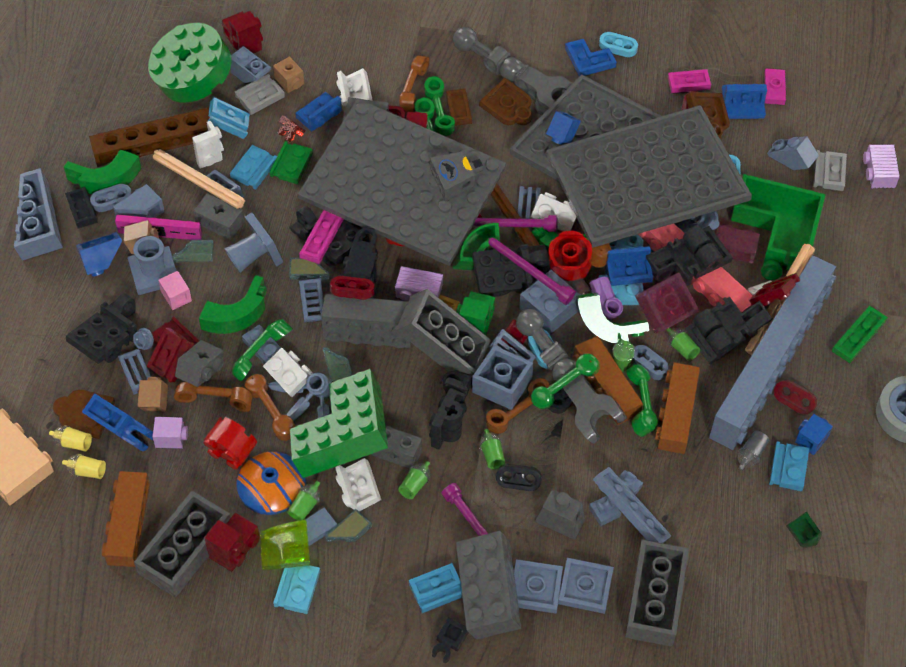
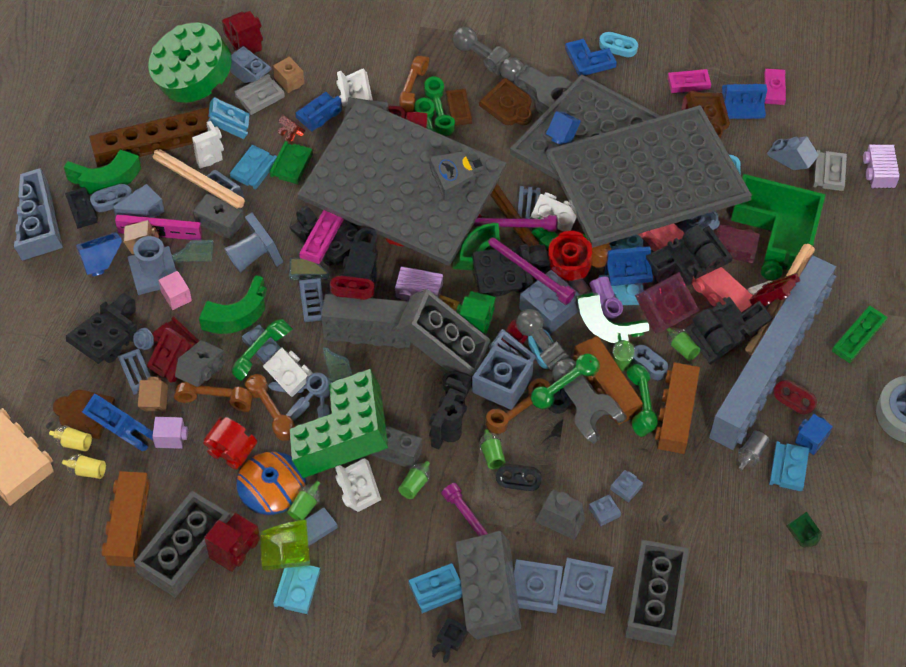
olive tile [325,509,372,542] -> none
sand blue plate [593,467,671,543] -> none

